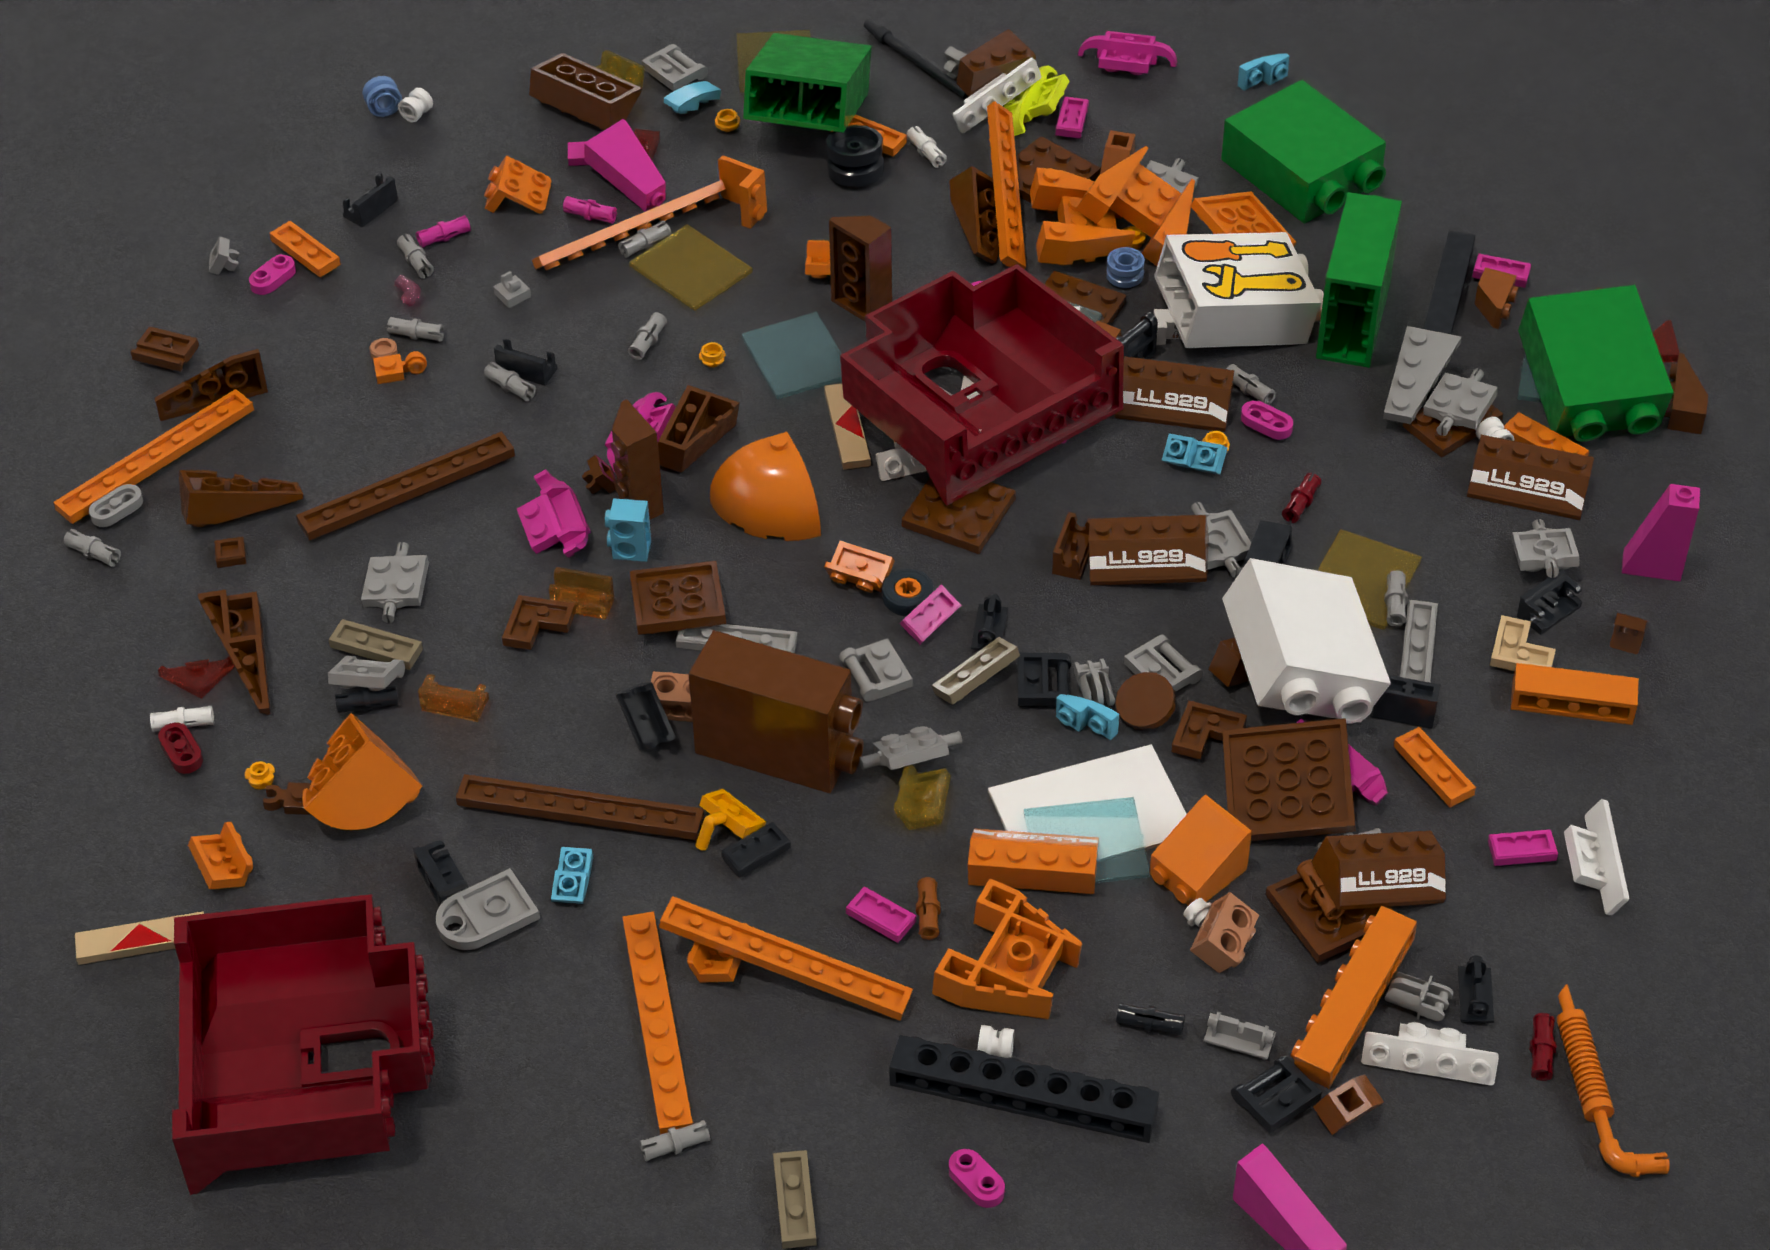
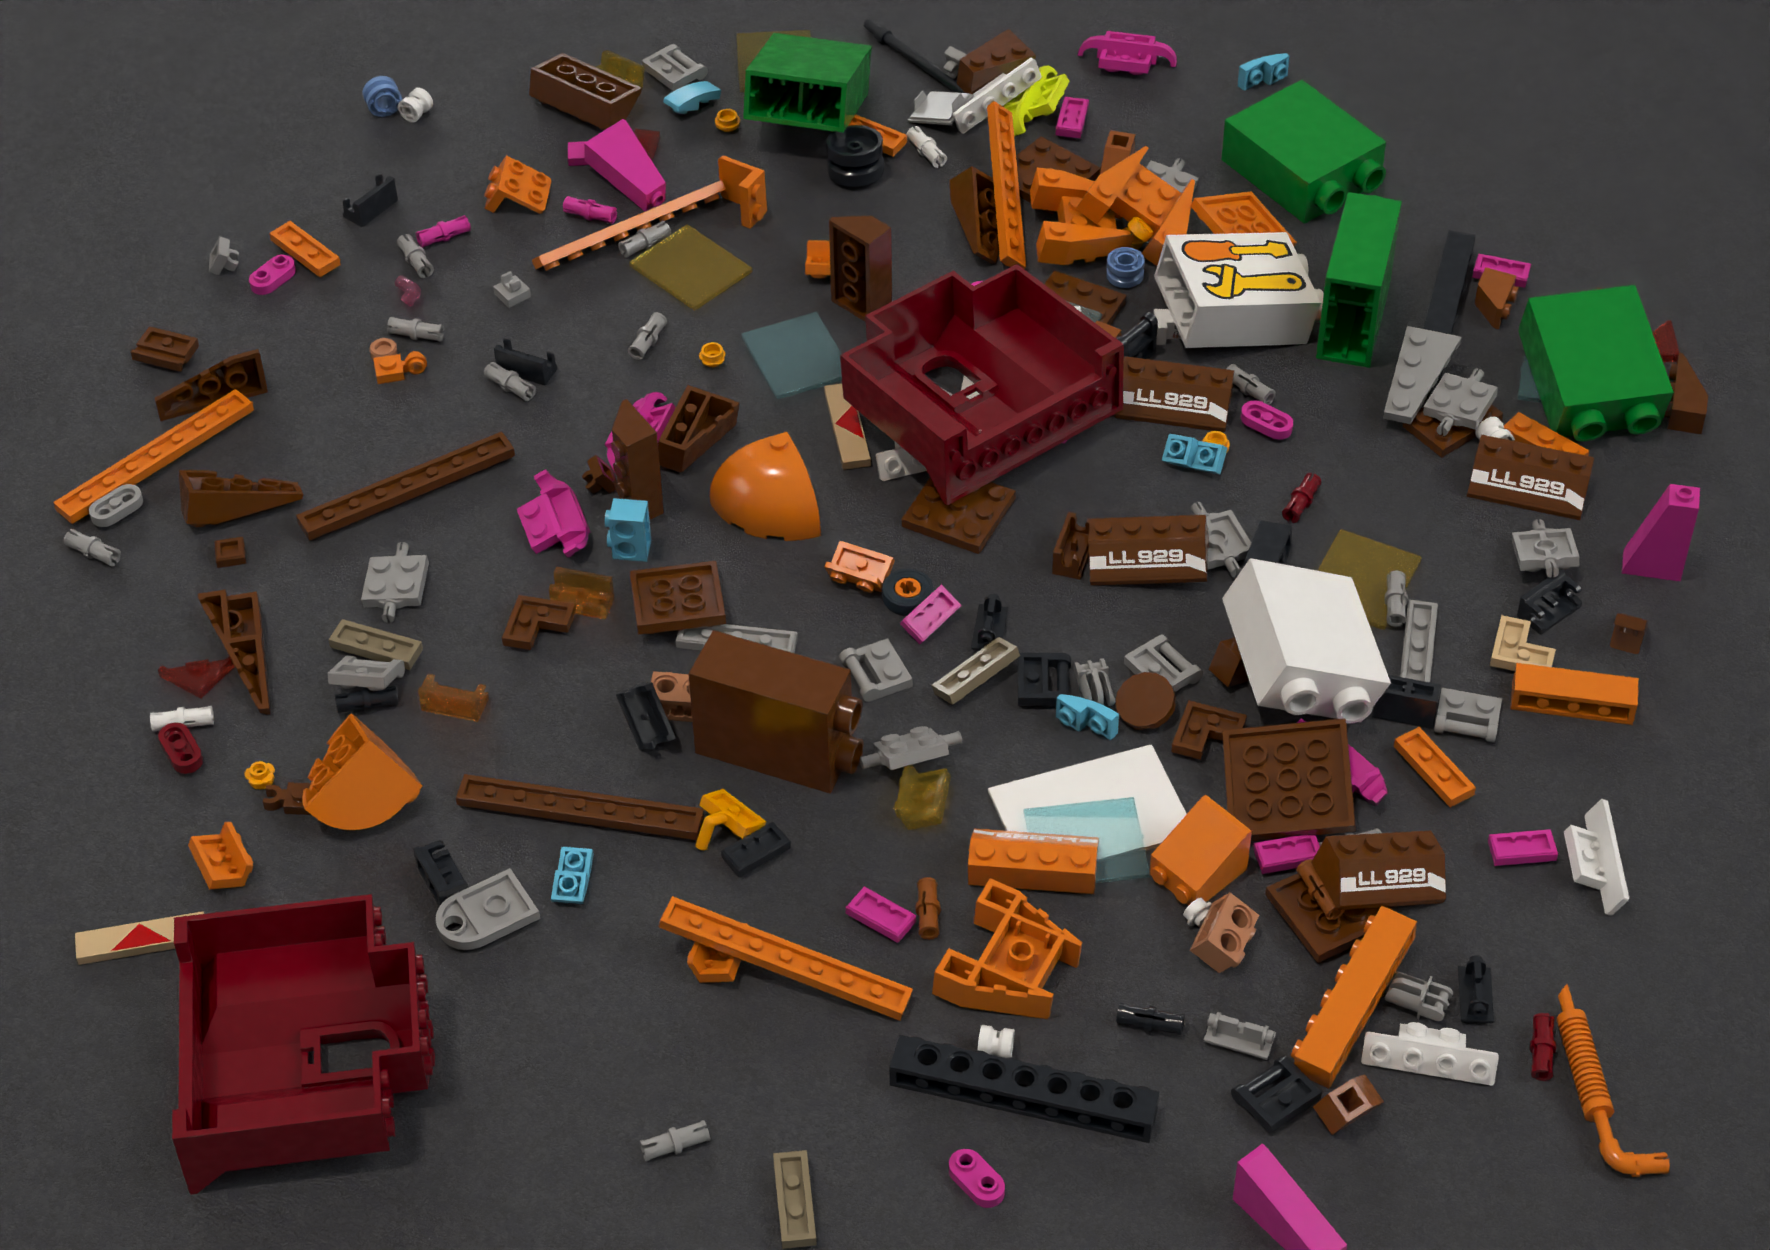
orange plate [622,911,693,1135] -> none
none -> light grey piece [907,91,974,125]
none -> light orange tile [1127,217,1153,242]
none -> dark pink plate [1253,835,1320,874]
none -> light grey plate [1434,688,1502,743]

